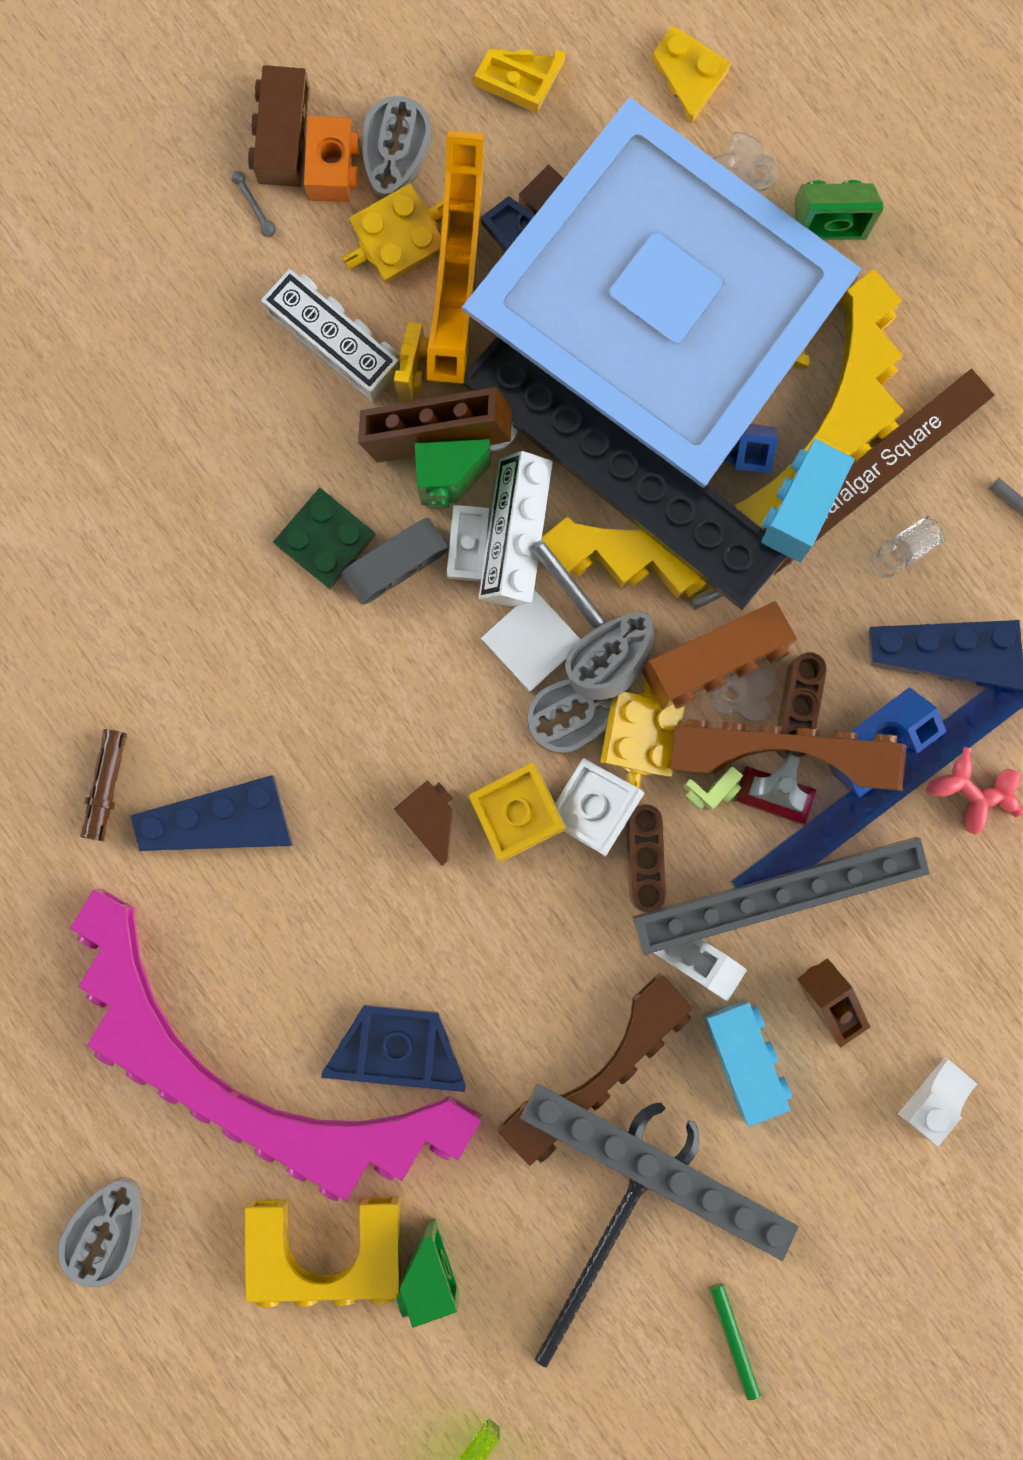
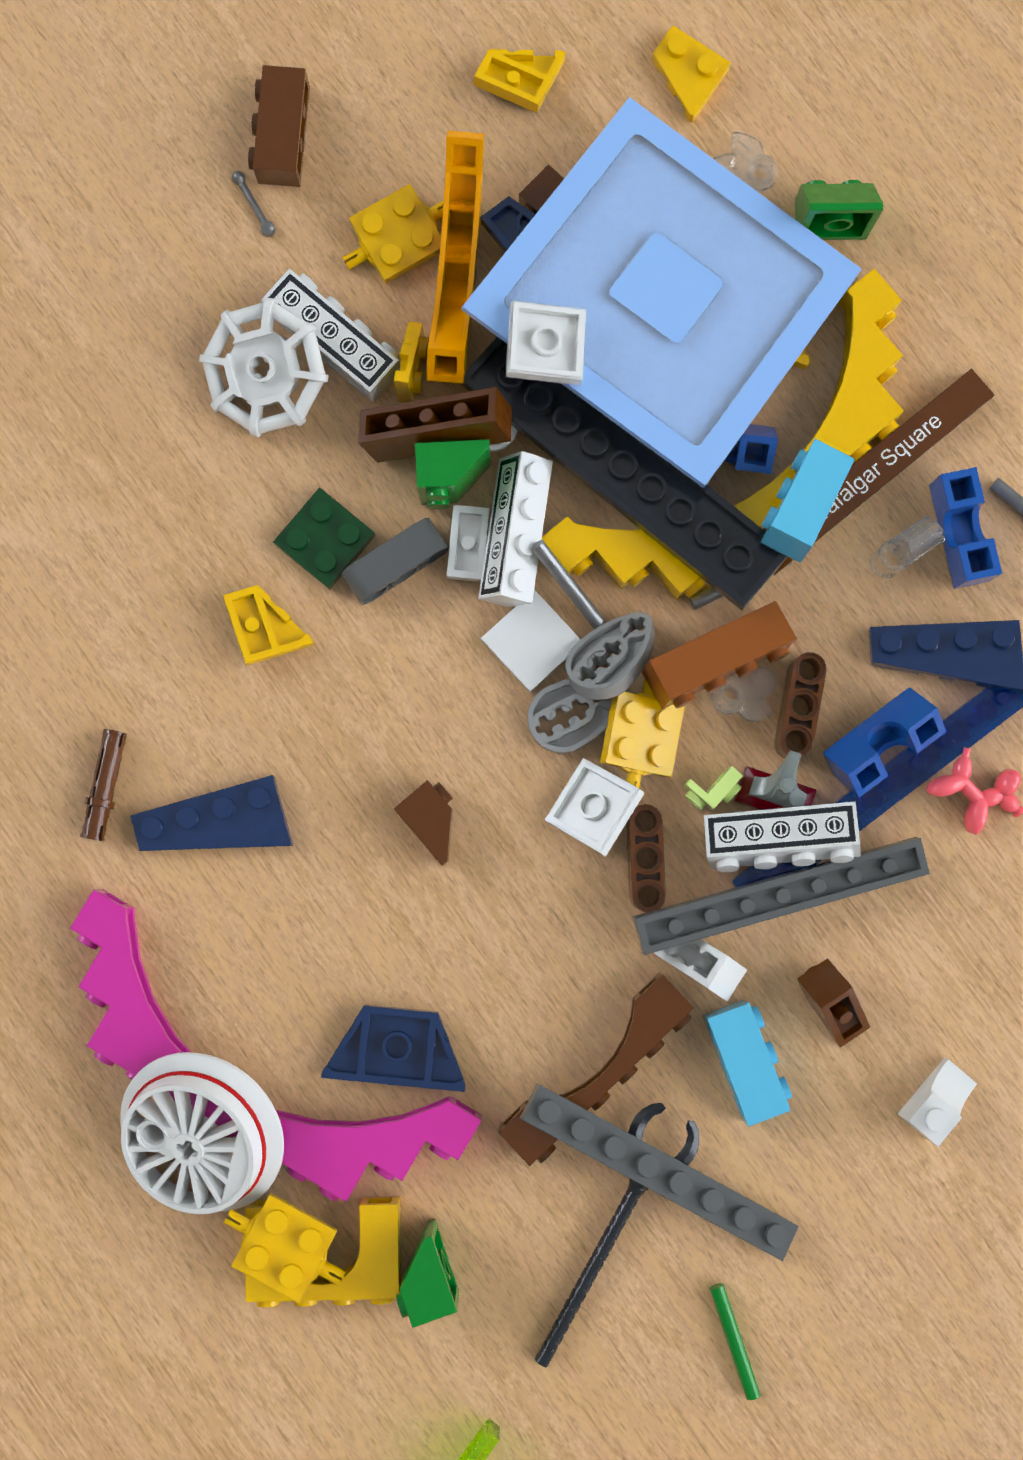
light grey piece [58,1177,142,1287] -> none
orange brick [304,116,360,202] -> none
light grey piece [362,96,432,200] -> none
yellow plate [468,762,567,862] -> none
dark orange arch [671,719,906,791] -> none
none -> white piece [120,1052,284,1214]
none -> white plate [199,298,329,437]
none -> yellow wing [223,585,313,666]
none -> yellow plate [223,1193,346,1303]
none -> white tile [506,301,586,385]
none -> white brick [704,801,861,872]
none -> blue arch [929,467,1003,589]

